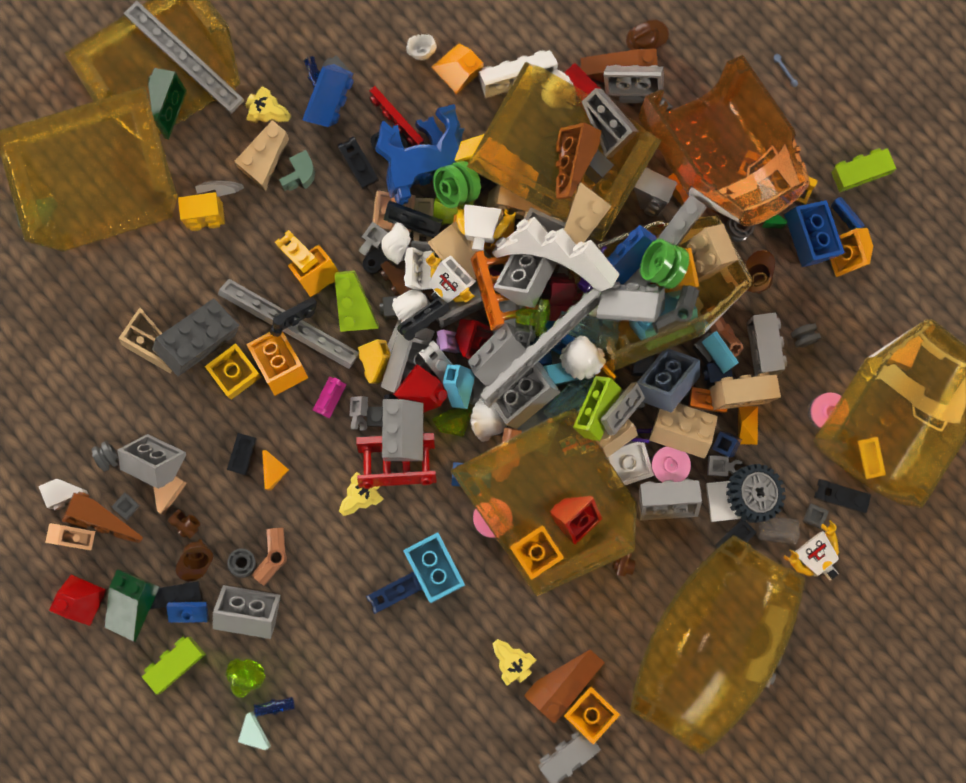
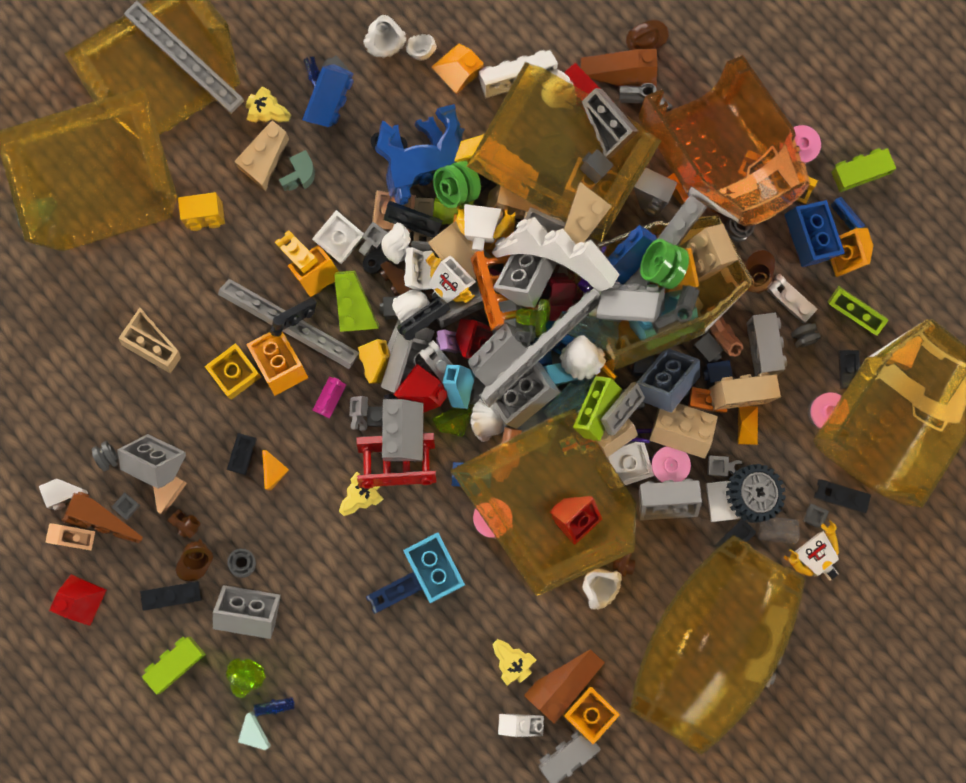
dark green slope [105,569,159,642] -> none
dark green slope [148,68,187,140] -> none
dark grey brick [152,298,240,377] -> none
blue plate [167,602,209,623] -> none
light grey slope [195,180,244,197] -> none
nougat piece [251,528,287,586] -> none
black plate [337,136,379,190] -> none
red plate [369,86,424,147] -> none
light orange slope [510,525,564,580] -> none
dark orange wedge [556,122,602,200] -> none
light grey slope [604,65,664,96] -> none
medium azure tile [702,331,739,374] -> none
dark blue brick [712,431,742,457] -> none
green slope [762,213,787,229] -> none
sand blue hinge [773,54,798,87] -> none
yellow tile [857,437,886,479] -> none
none -> white plate [313,210,364,264]
none -> white hair [364,15,406,58]
none -> white slope [498,714,544,737]
none -> white hair [582,568,622,610]
none -> white plate [767,274,818,324]
none -> bright pink piece [780,125,821,165]
none -> lime brick [827,286,888,336]
none -> black plate [838,350,861,389]

